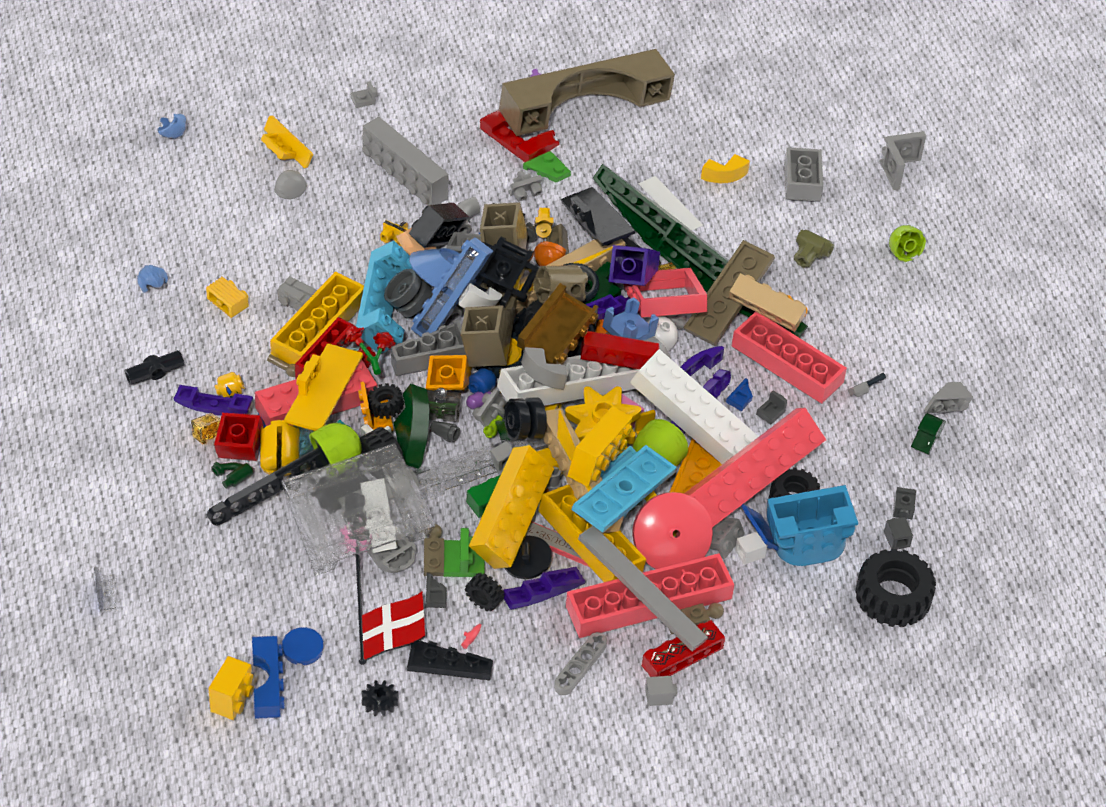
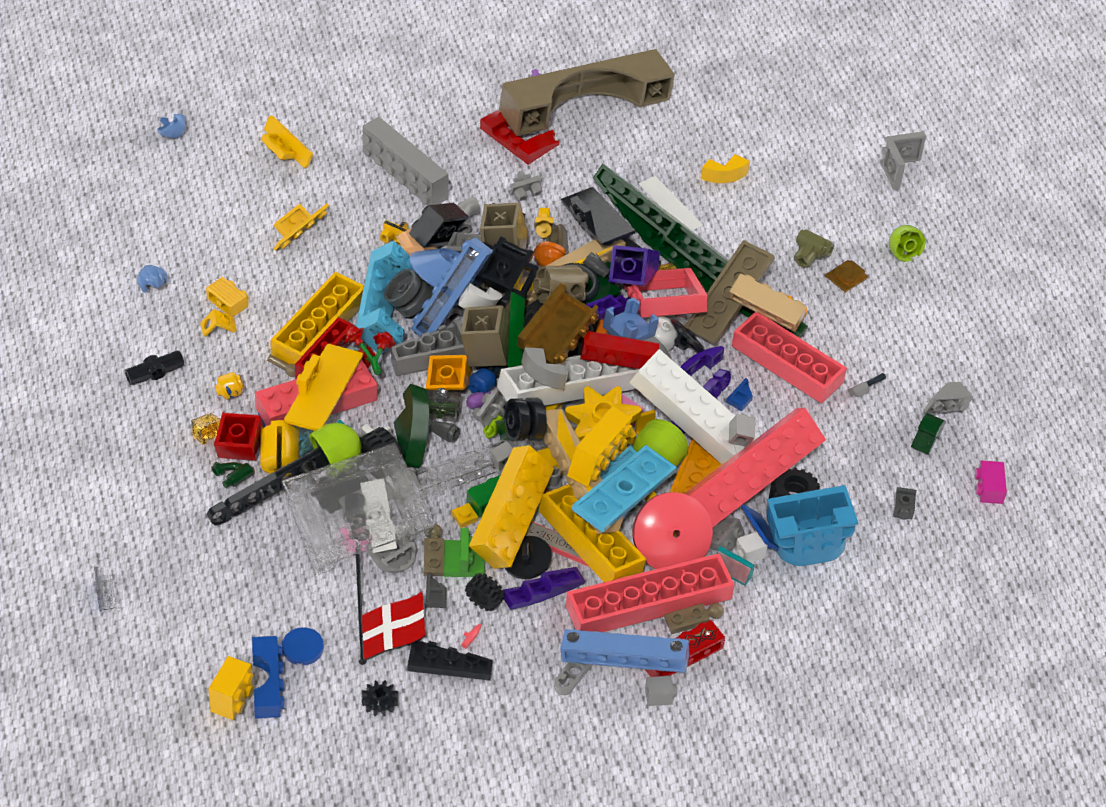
dark purple slope [173,385,253,416] -> none
light grey hat [274,170,307,200] -> none
light grey brick [277,276,317,311] -> none
light grey bracket [350,81,378,108] -> none
light orange bracket [358,382,394,431] -> none
black tyre [367,383,404,419] -> none
bright green wing [523,151,571,183] -> none
dark grey plate [526,222,537,242] -> none
light grey tile [578,526,708,651] -> none
dark grey bracket [756,390,787,424] -> none
light grey brick [784,147,823,201] -> none
black tyre [855,549,936,627] -> none
dark grey brick [884,517,913,549] -> none
none -> yellow bracket [200,309,237,337]
none -> yellow bracket [273,203,329,251]
none -> yellow plate [451,503,478,528]
none -> green sticker [508,292,525,368]
none -> medium blue piece [560,629,690,673]
none -> dark grey cone [582,252,610,278]
none -> black shield [670,318,705,352]
none -> slope [716,546,755,586]
none -> light grey brick [729,413,755,447]
none -> pearl gold piece [825,260,869,293]
none -> dark pink brick [975,460,1007,504]

